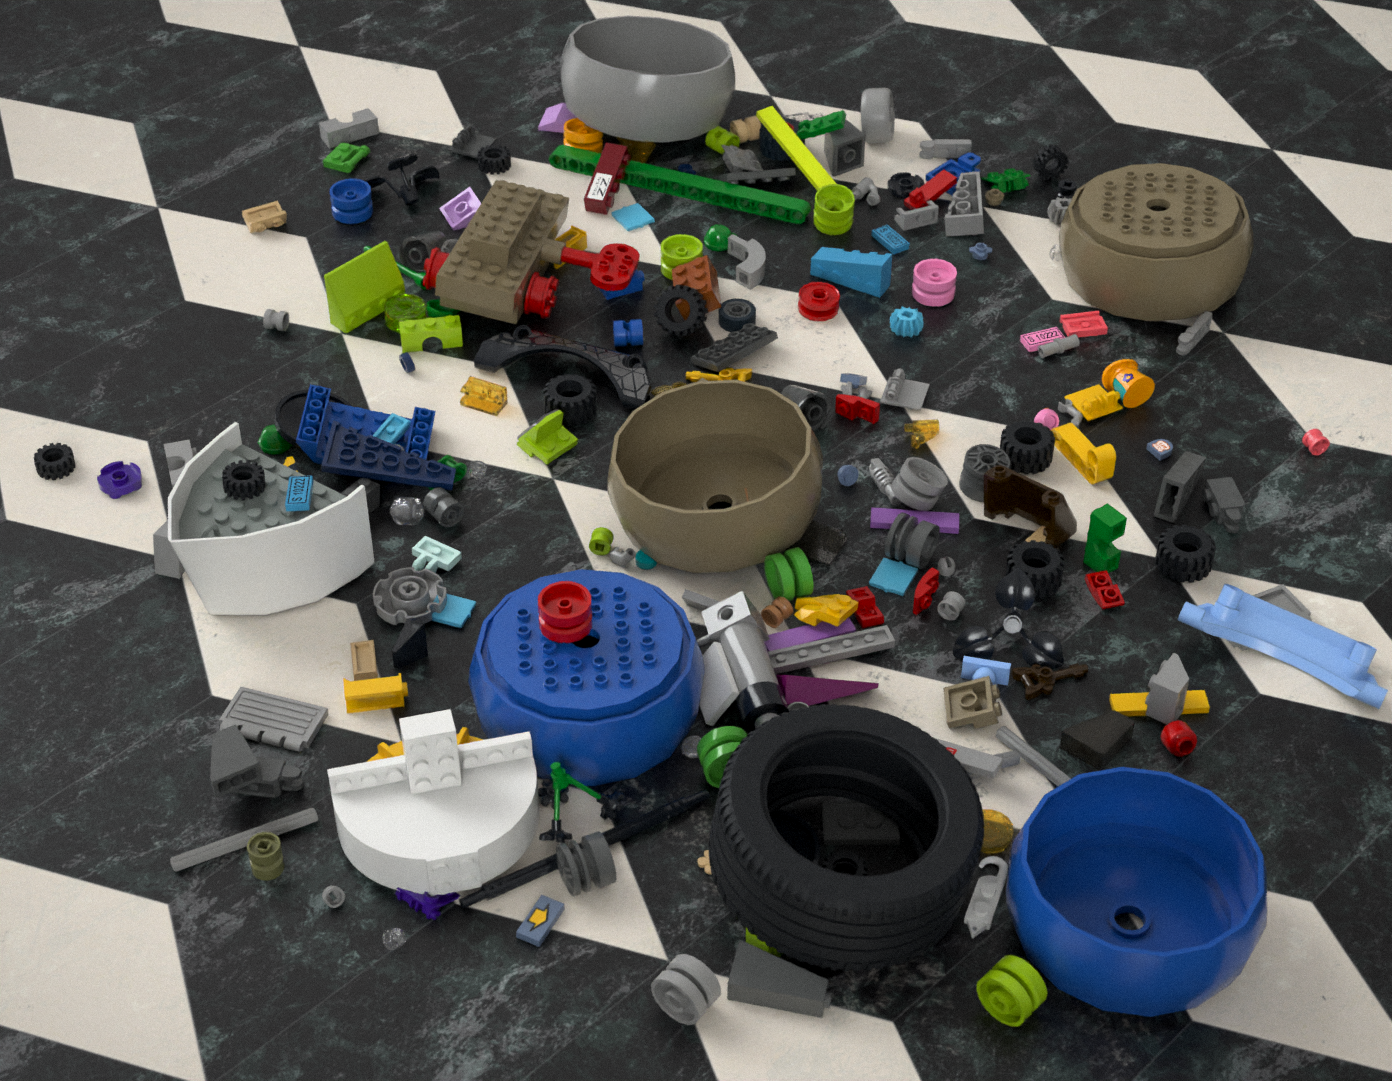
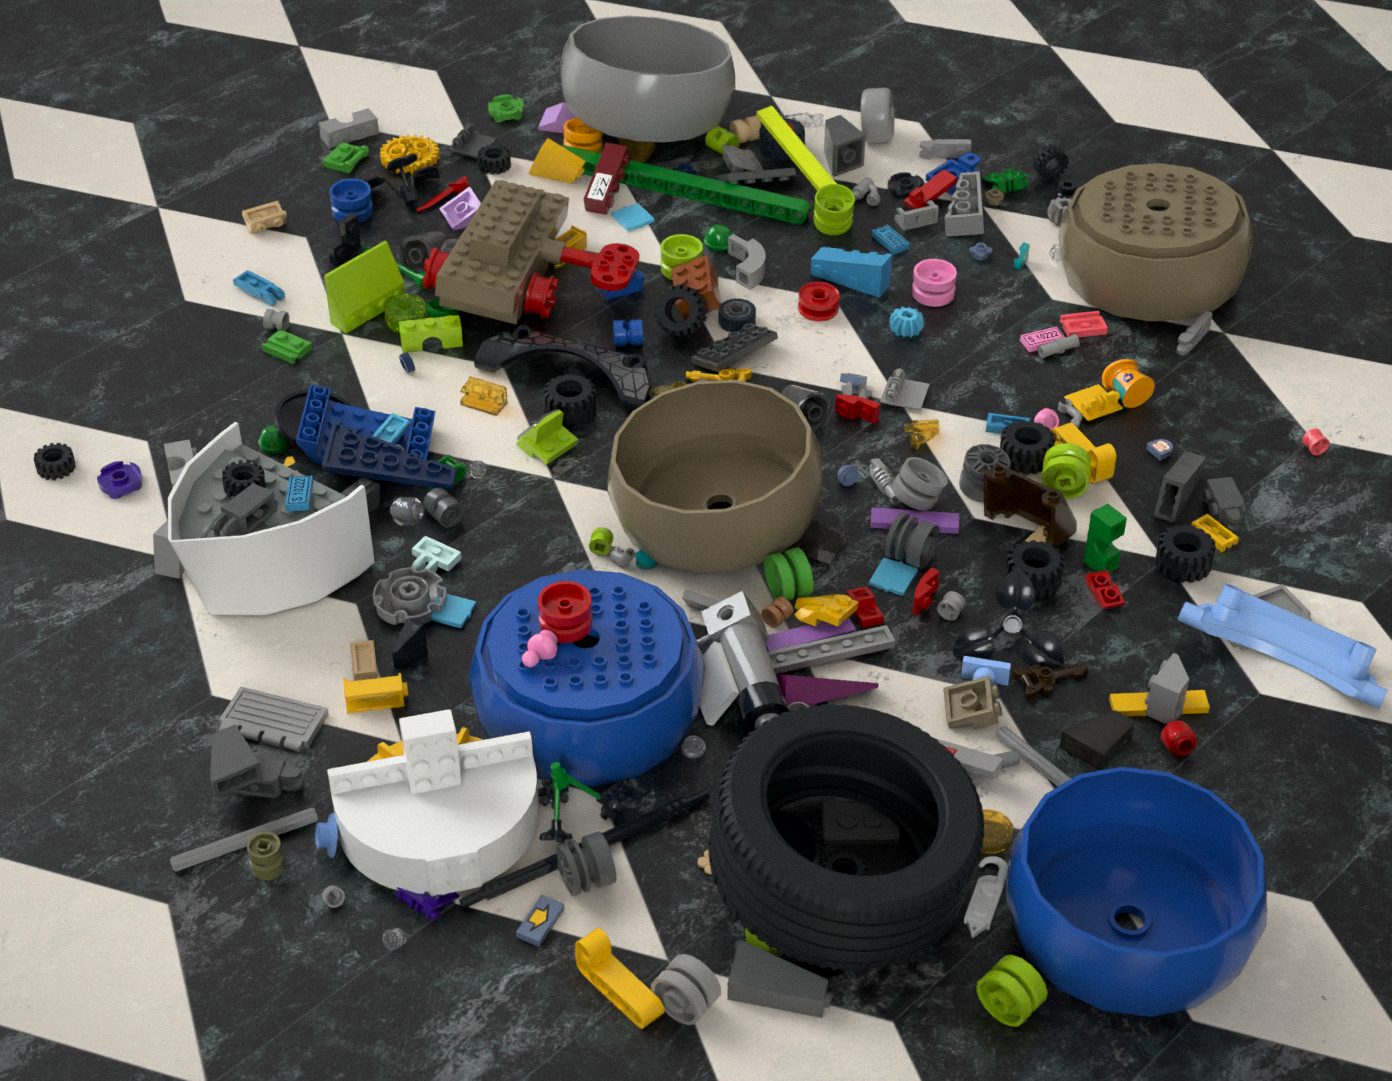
bright green wheel [696,726,747,788] -> none
green hinge [797,110,846,140] -> none
light grey hinge [937,557,955,576] -> none
none -> dark grey hinge [211,483,277,537]
none -> dark azure hinge [233,270,285,306]
none -> bright green plate [261,329,312,364]
none -> medium blue piece [315,812,338,859]
none -> black plate [328,213,361,265]
none -> yellow gear [380,134,440,174]
none -> red sword [416,176,470,213]
none -> bright green plate [488,95,524,122]
none -> bright pink animal [522,630,558,667]
none -> yellow slope [529,138,586,184]
none -> yellow beam [575,927,665,1029]
none -> dark azure tile [986,413,1030,434]
none -> teal tile [1013,242,1030,270]
none -> lime wheel [1041,443,1091,499]
none -> yellow tile [1191,514,1239,552]

